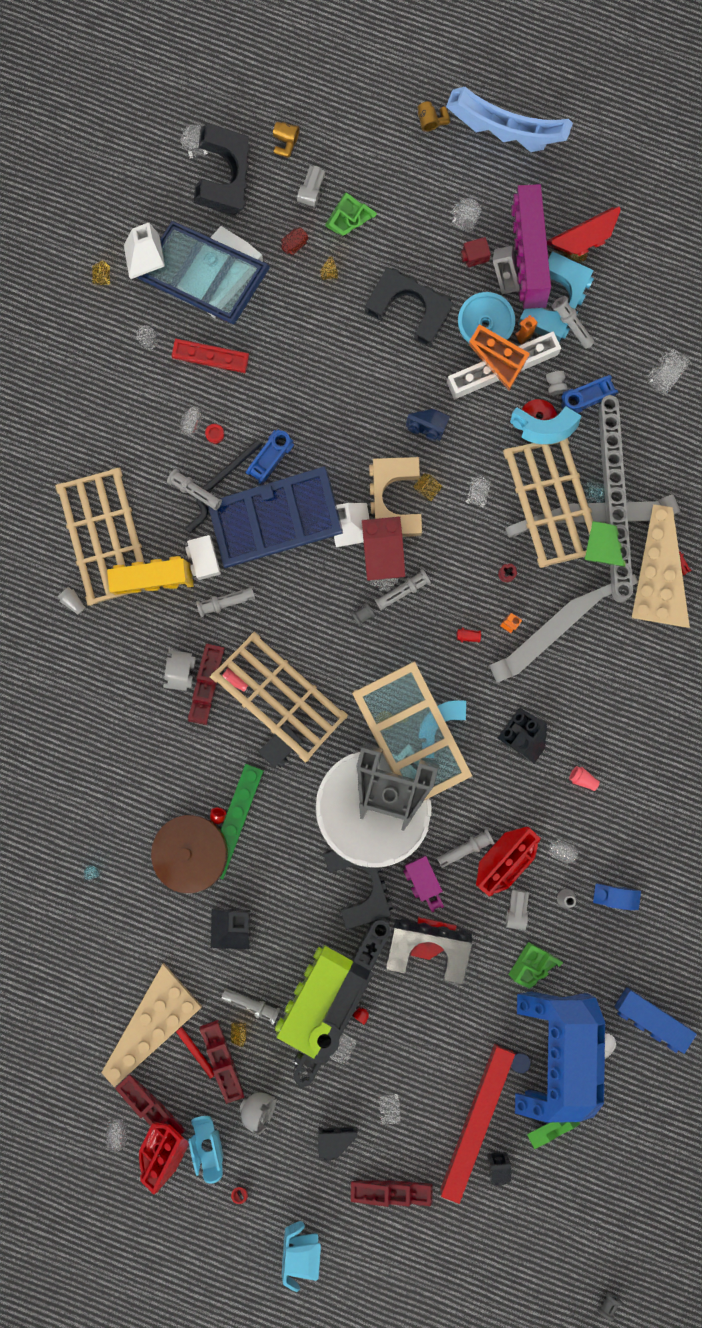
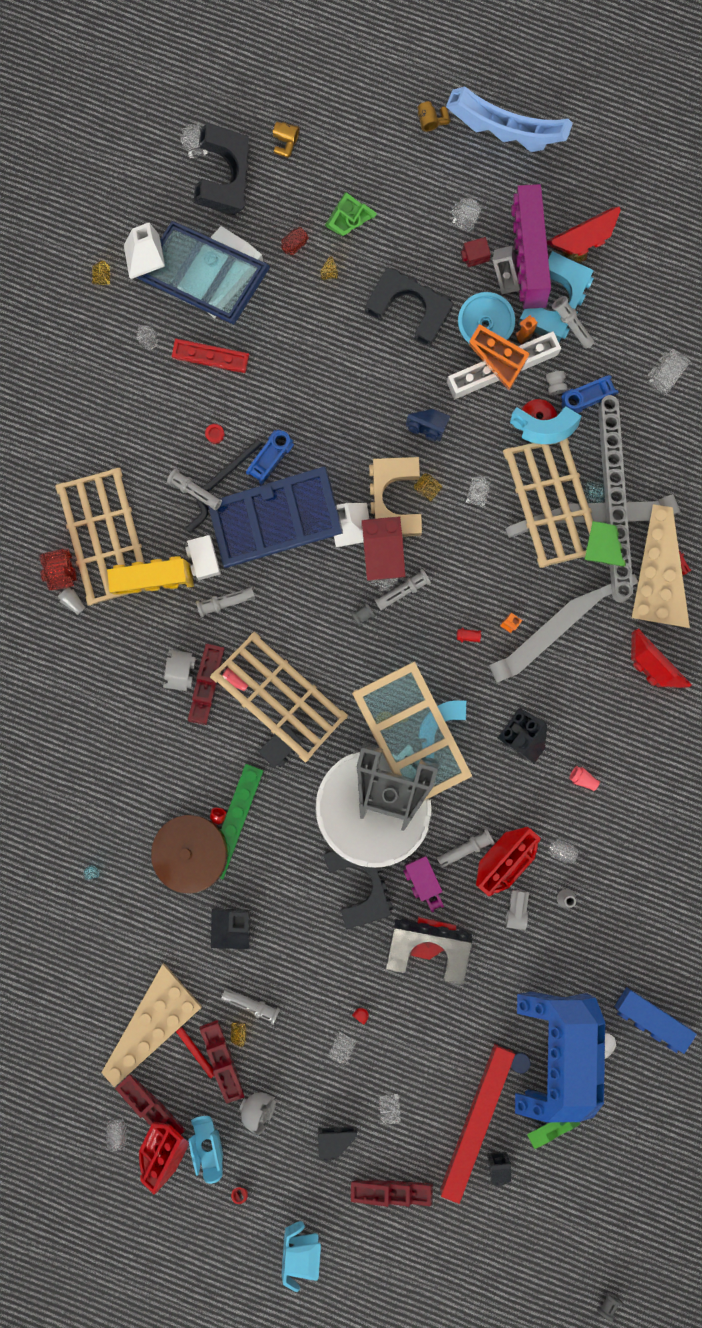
clear brick [179,406,203,436] -> none
piece [275,920,391,1087] -> none
light grey piece [297,166,325,207] -> none
dark red bush [498,563,517,583] -> none
bright green slope [508,942,563,989] -> none
blue brick [593,884,641,910] -> none
none -> clear red brick [39,549,77,591]
none -> red wedge [631,628,692,688]

